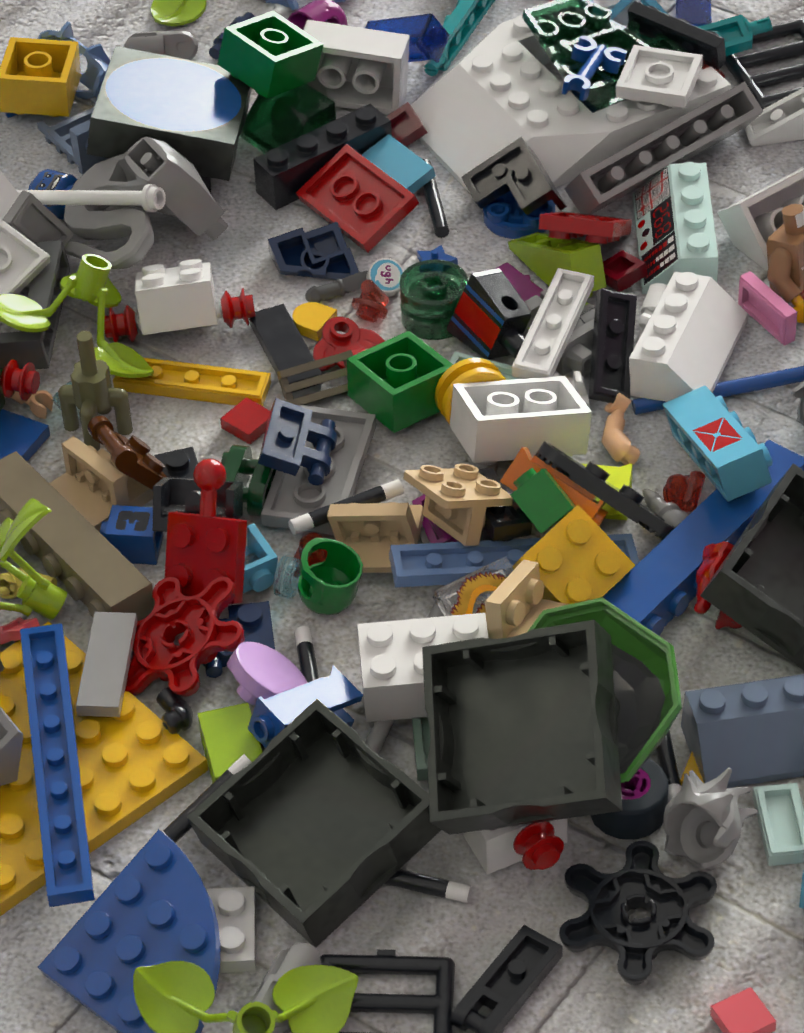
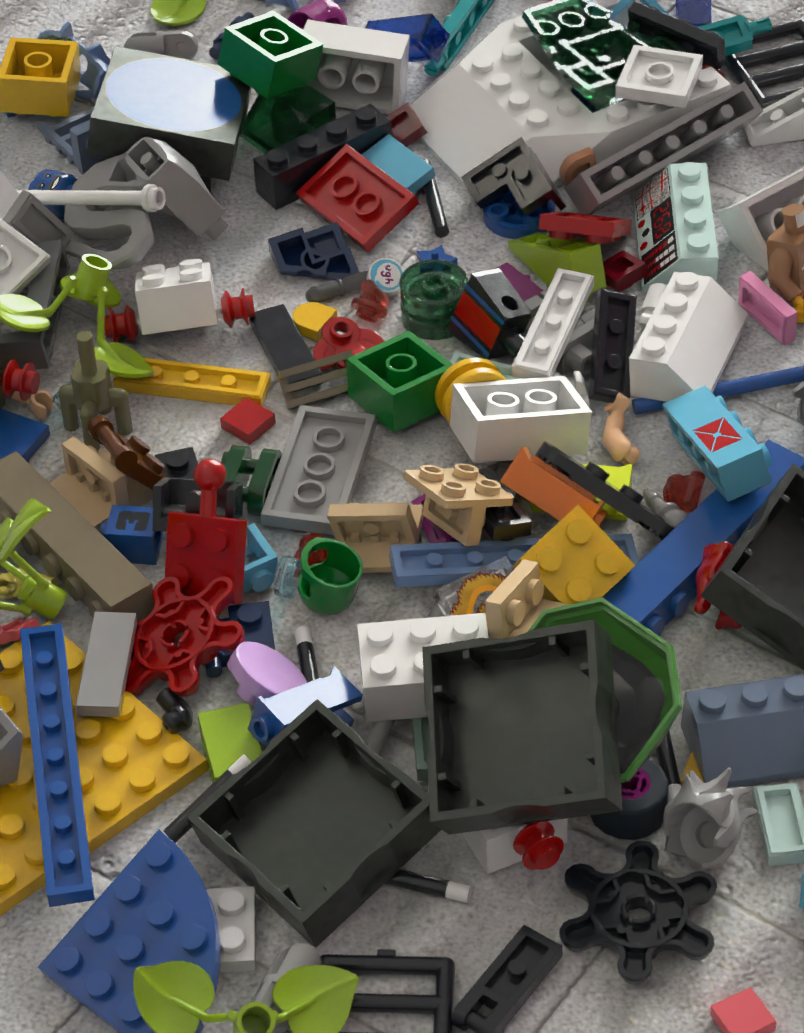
dark blue plate [258,398,337,486] -> none
bar [288,479,404,535] -> none
green brick [510,468,576,534] -> none
blue bar [561,36,627,101] -> none
none -> nougat tile [559,147,596,185]

